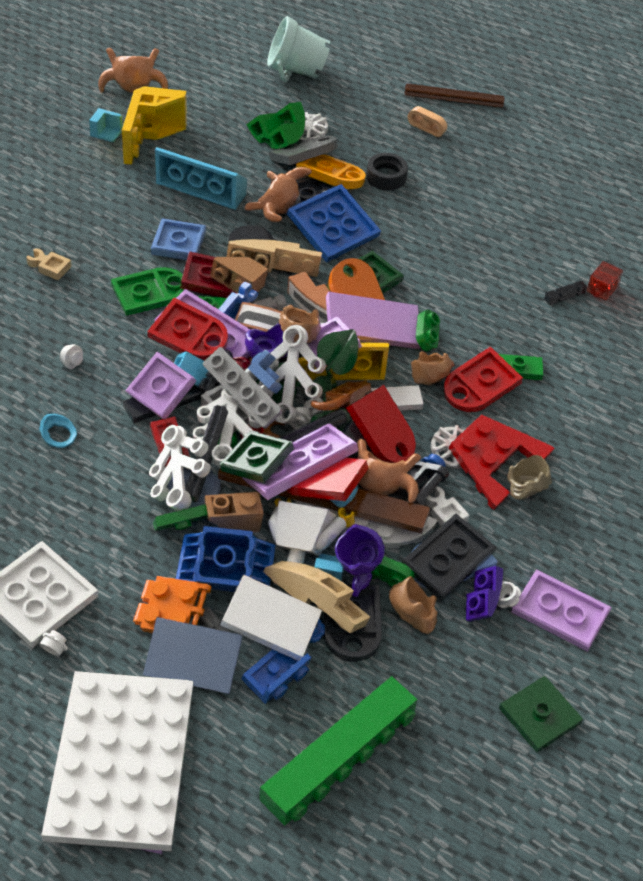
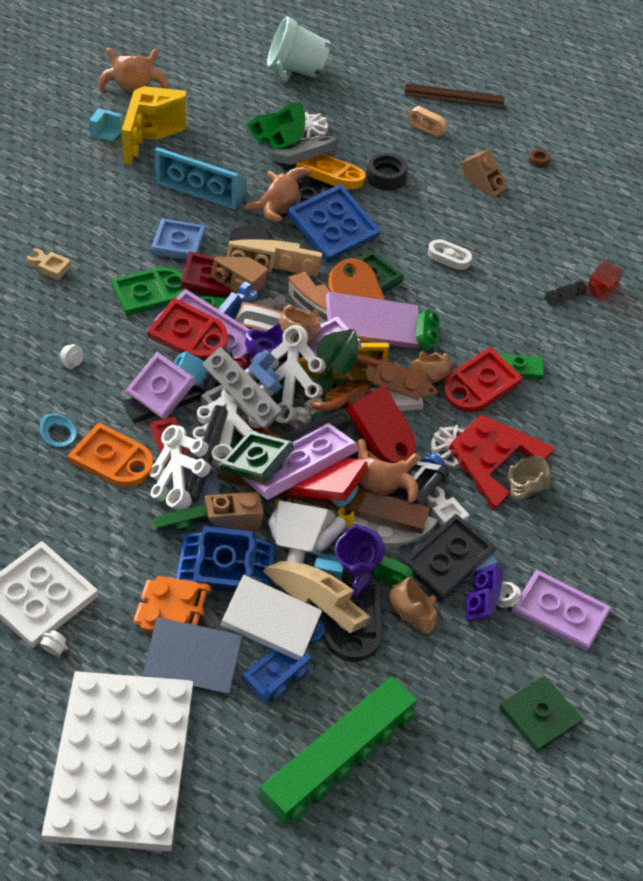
none -> orange tile [68,423,153,487]
none -> dark orange plate [343,353,438,400]
none -> white plate [428,239,472,270]
none -> medium nougat slope [460,149,508,197]
none -> reddish brown tile [529,150,551,168]

